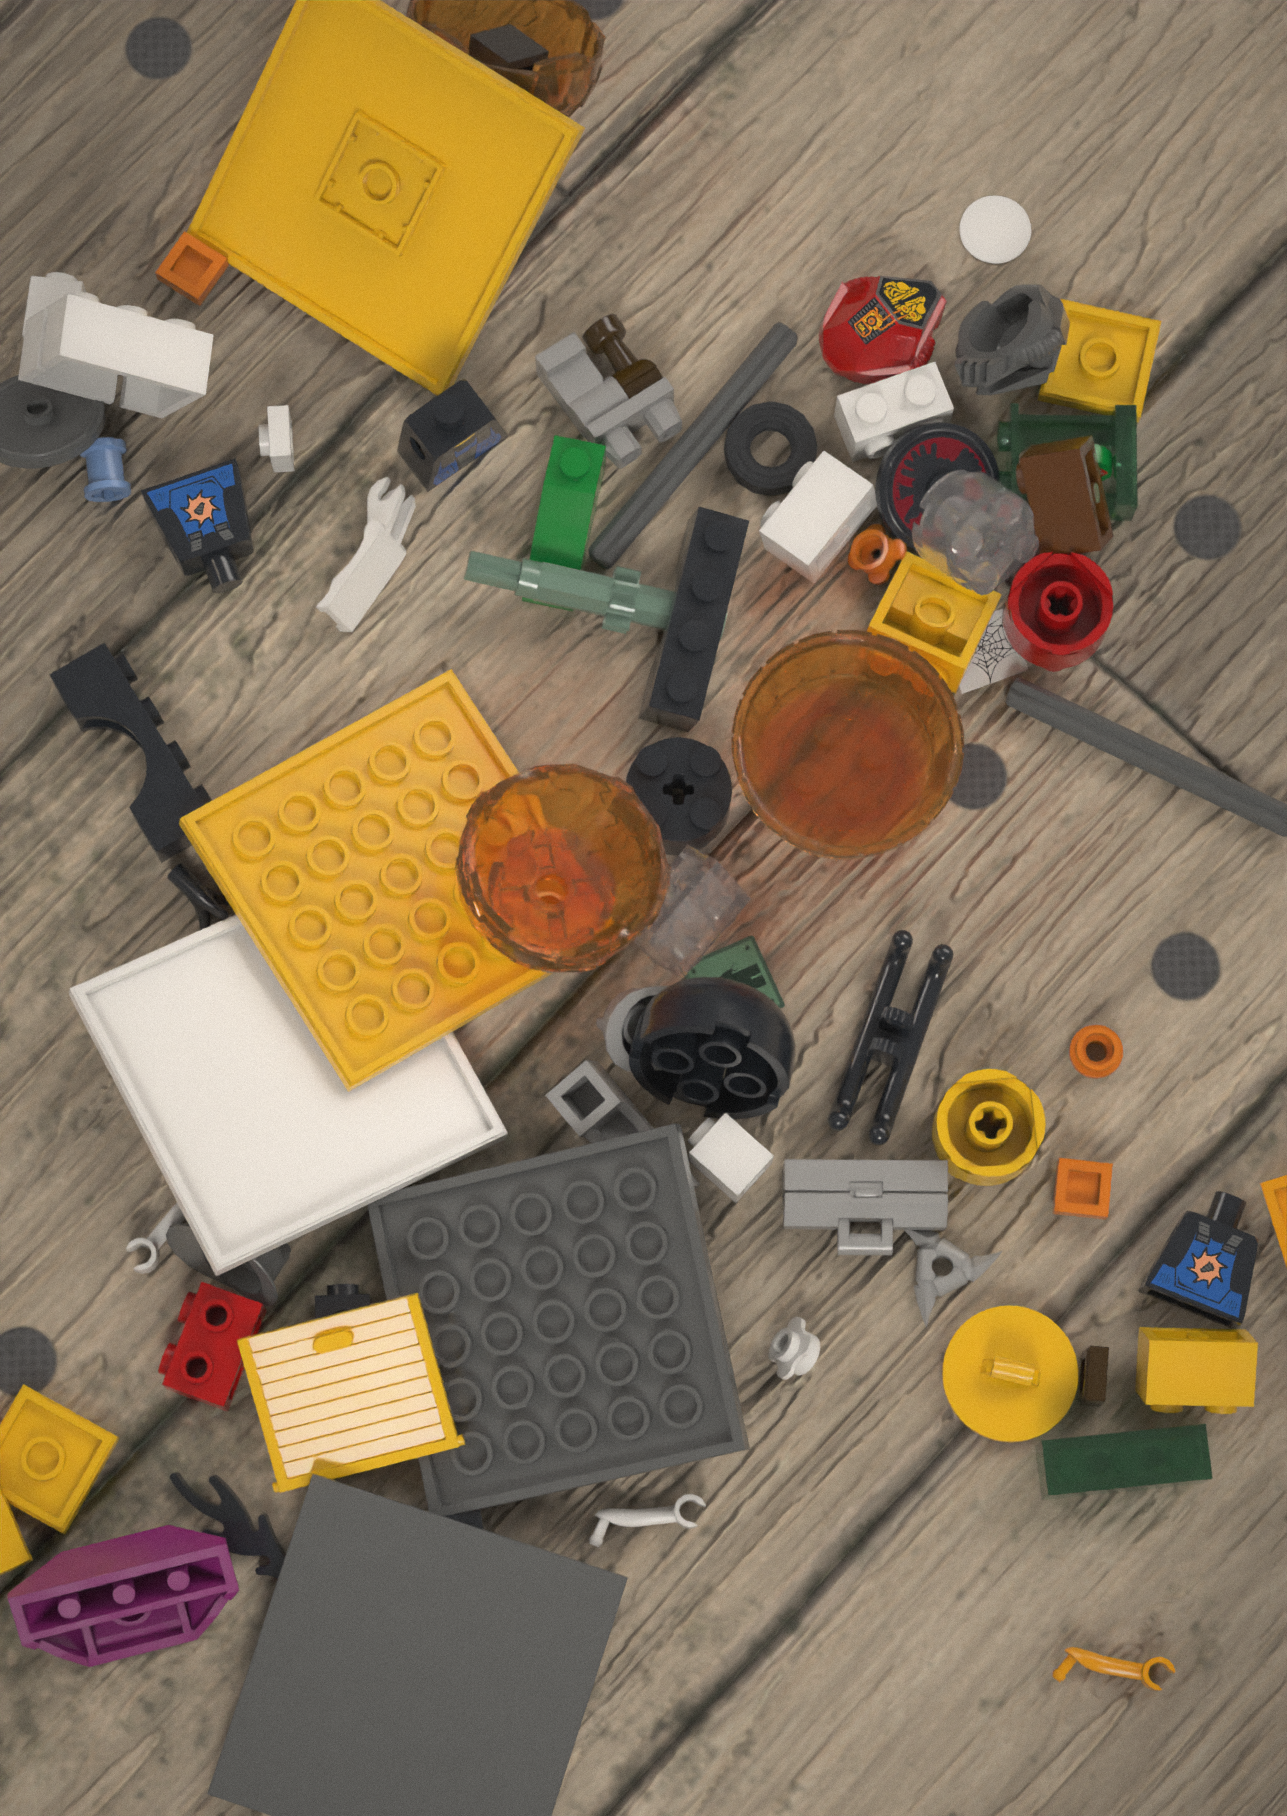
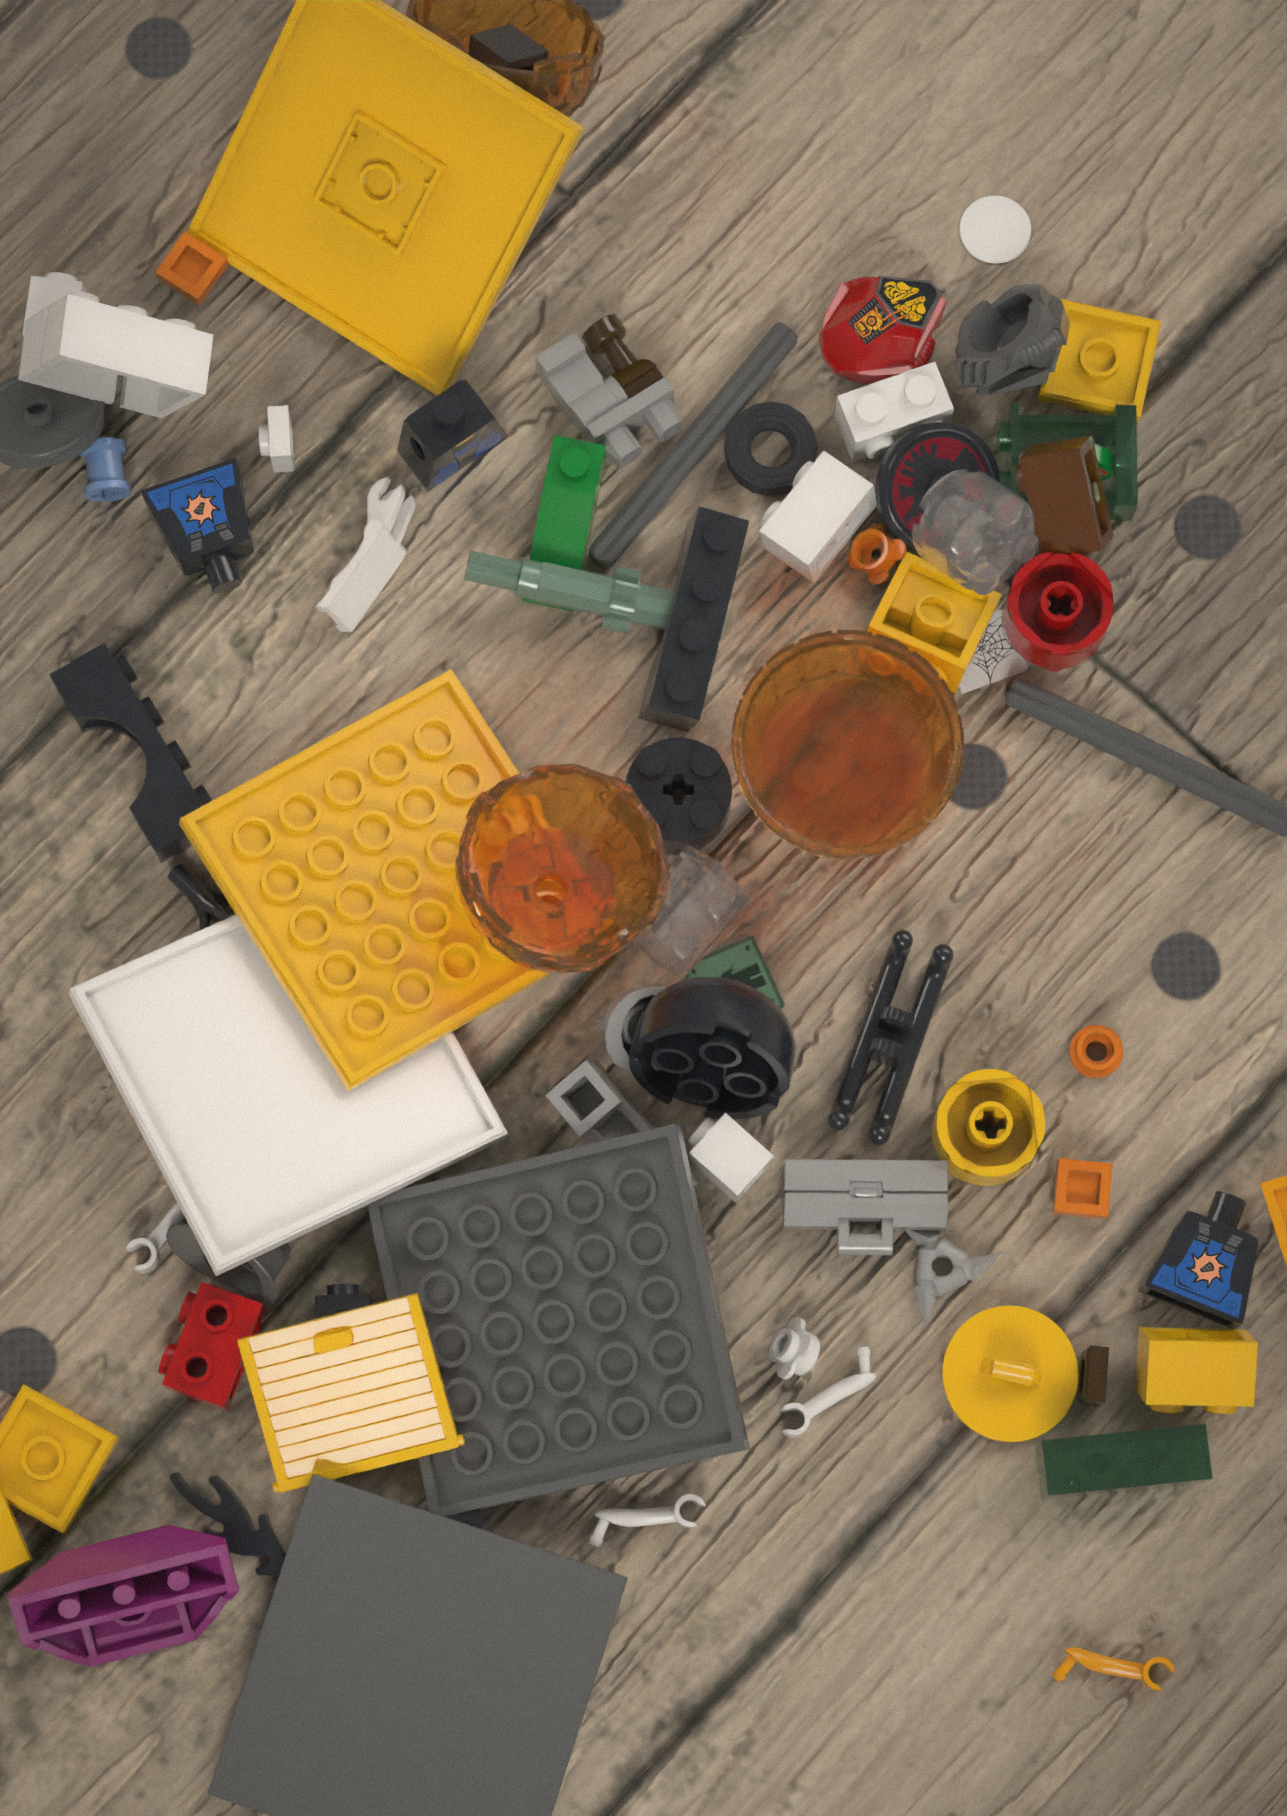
none -> white piece [780,1347,876,1438]

